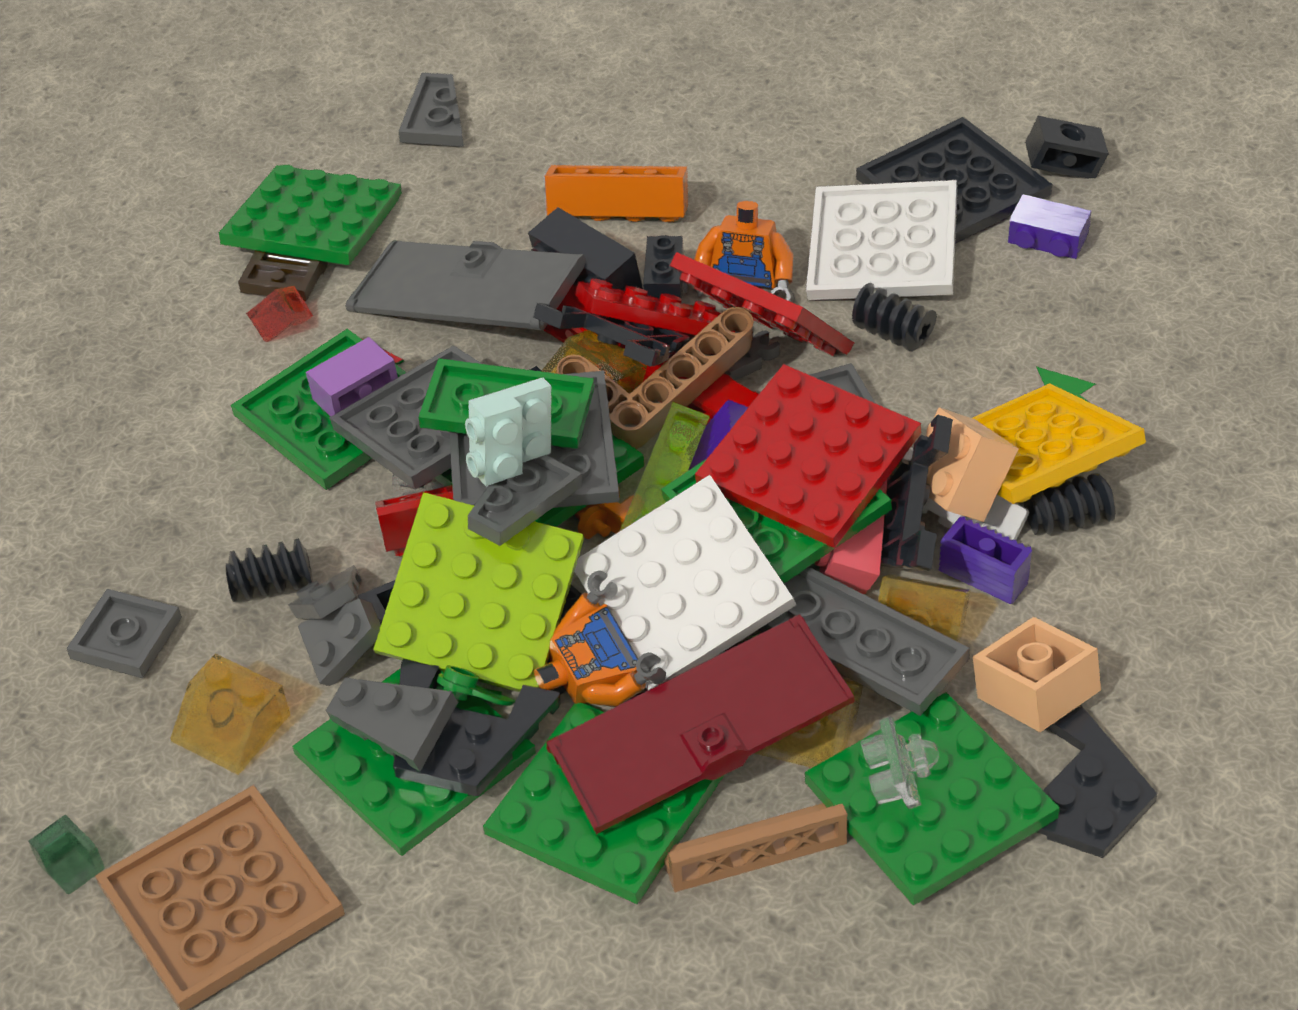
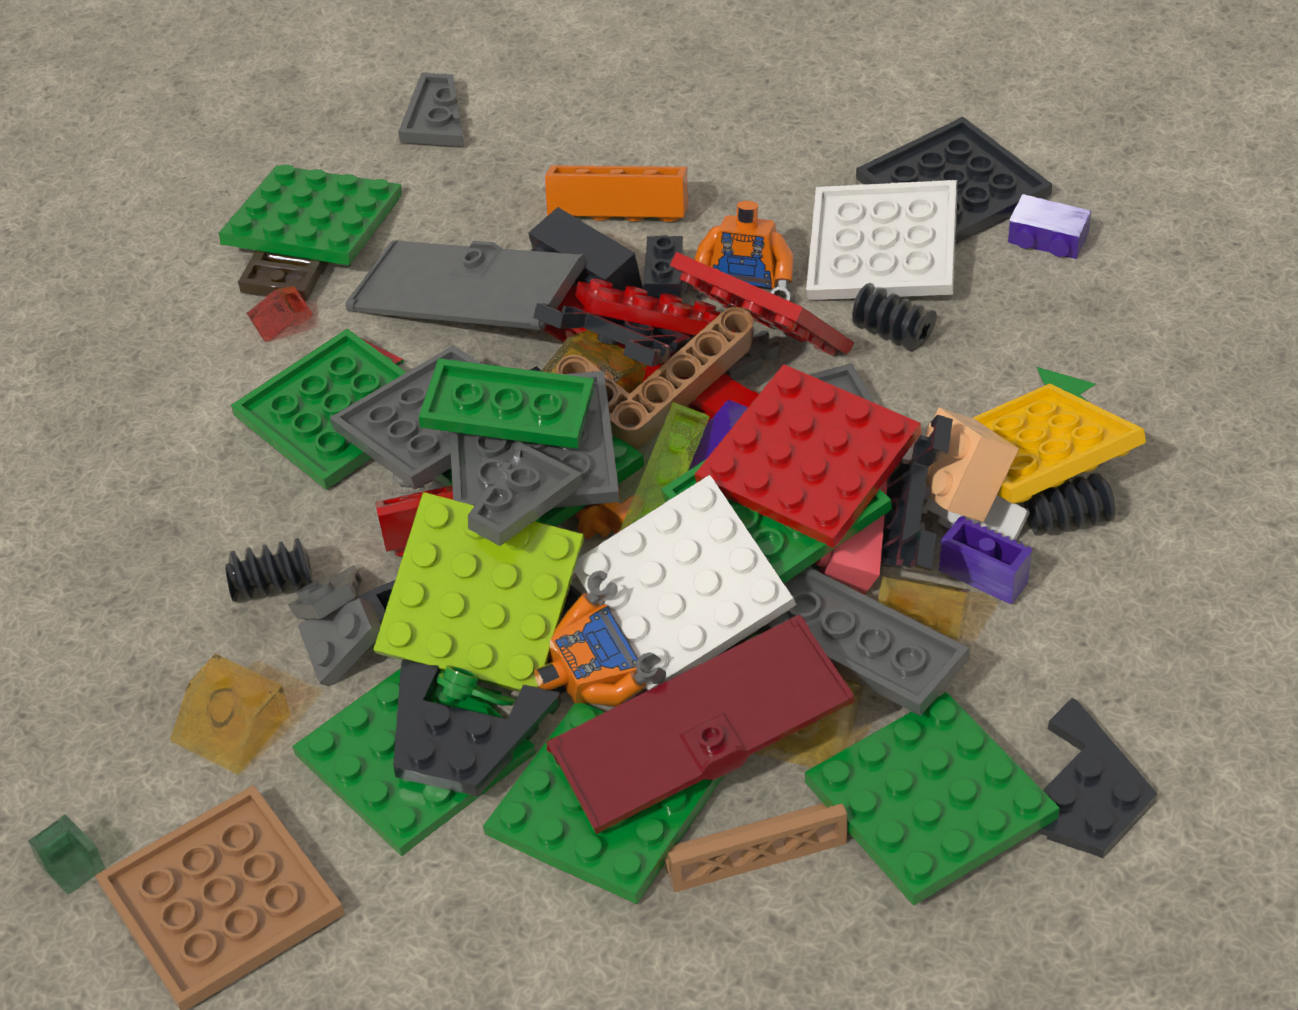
dark grey plate [66,589,182,678] -> none
medium lavender brick [306,337,398,417] -> none
dark grey wing [326,678,458,771] -> none
light aqua plate [465,377,551,486] -> none
clear hips [861,716,940,809] -> none
light nougat brick [973,617,1101,732] -> none
black brick [1025,116,1109,179] -> none

